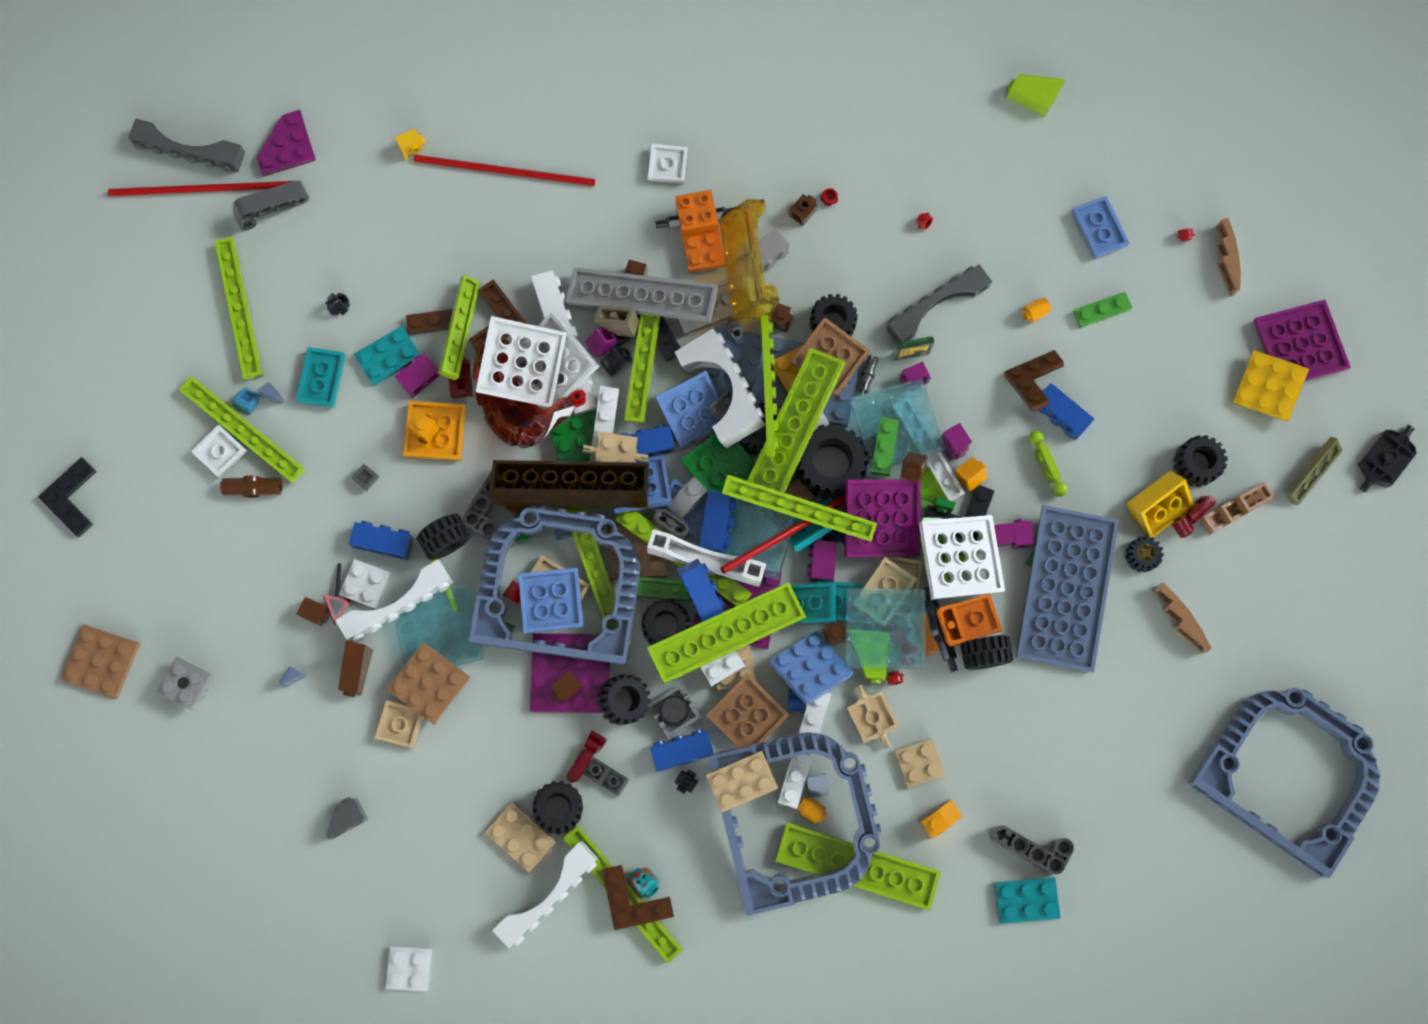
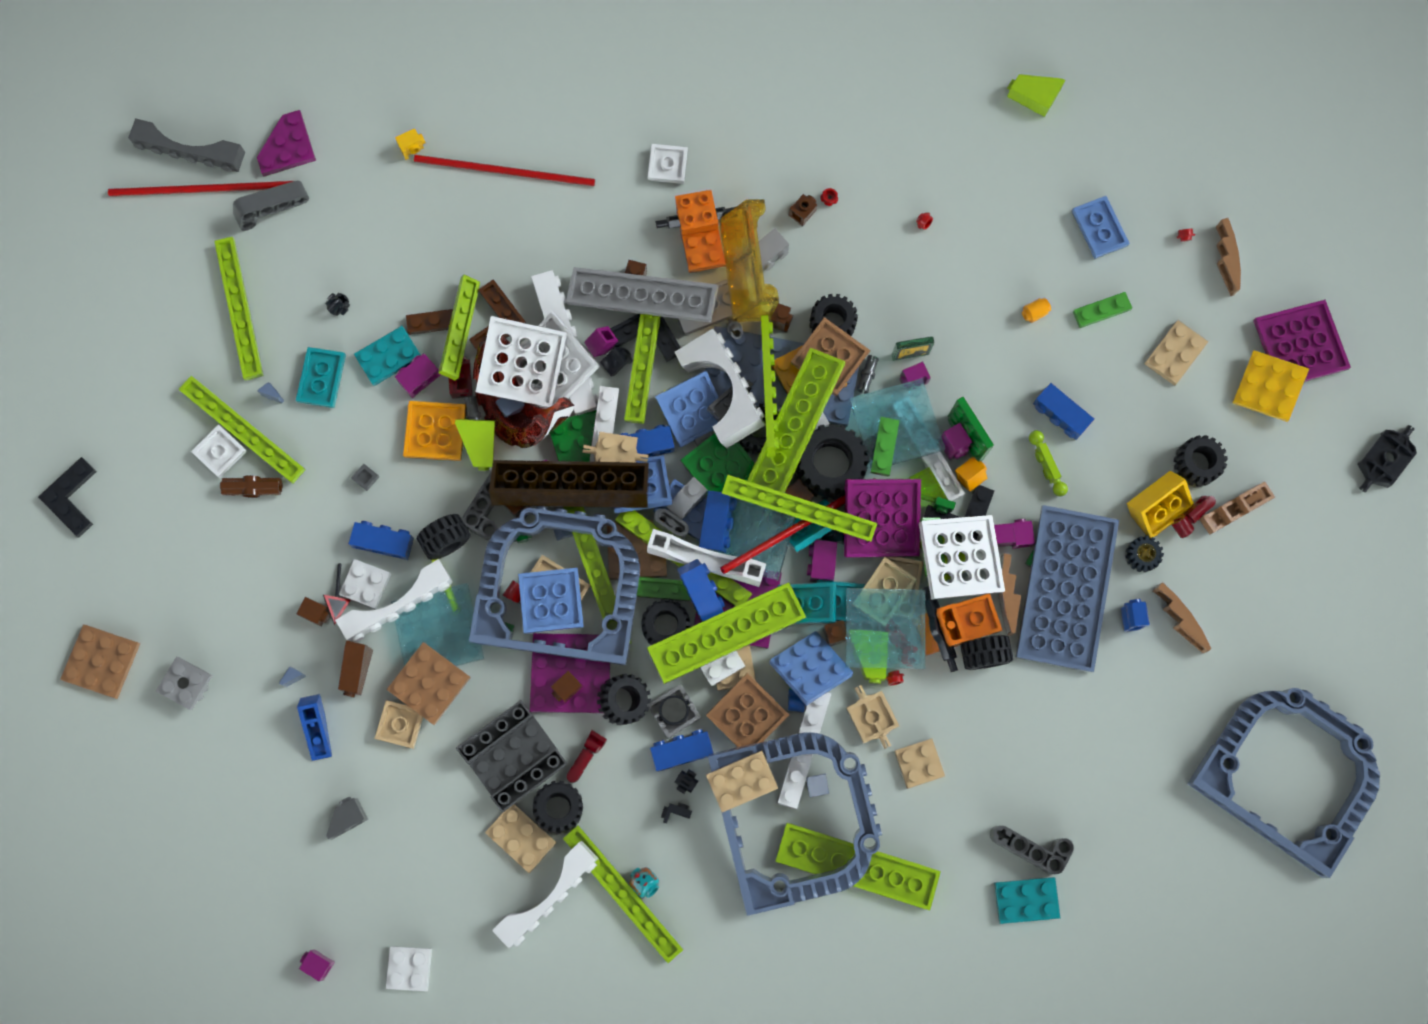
dark azure slope [233,387,261,415] -> none
light orange brick [409,412,440,444] -> none
red plate [567,389,586,407] -> none
dark grey slope [583,757,629,796] -> none
dark tan slope [593,305,639,337] -> none
reddish brown plate [602,865,674,930] -> none
light orange brick [797,796,828,824] -> none
dark grey arch [886,264,992,347] -> none
reddish brown brick [900,452,928,482] -> none
light orange slope [919,800,962,839] -> none
reddish brown plate [1004,350,1064,412] -> none
olive plate [1286,437,1343,506] -> none
none -> blue slope [297,694,332,761]
none -> magenta brick [299,949,335,982]
none -> lime slope [455,419,495,471]
none -> dark grey slope [456,700,567,813]
none -> dark grey pin [464,396,481,420]
none -> sand blue slope [495,398,525,417]
none -> black bracket [661,802,692,824]
none -> green plate [948,396,994,462]
none -> medium nougat slope [999,553,1021,636]
none -> blue brick [1120,599,1150,632]
none -> tan plate [1144,320,1208,386]

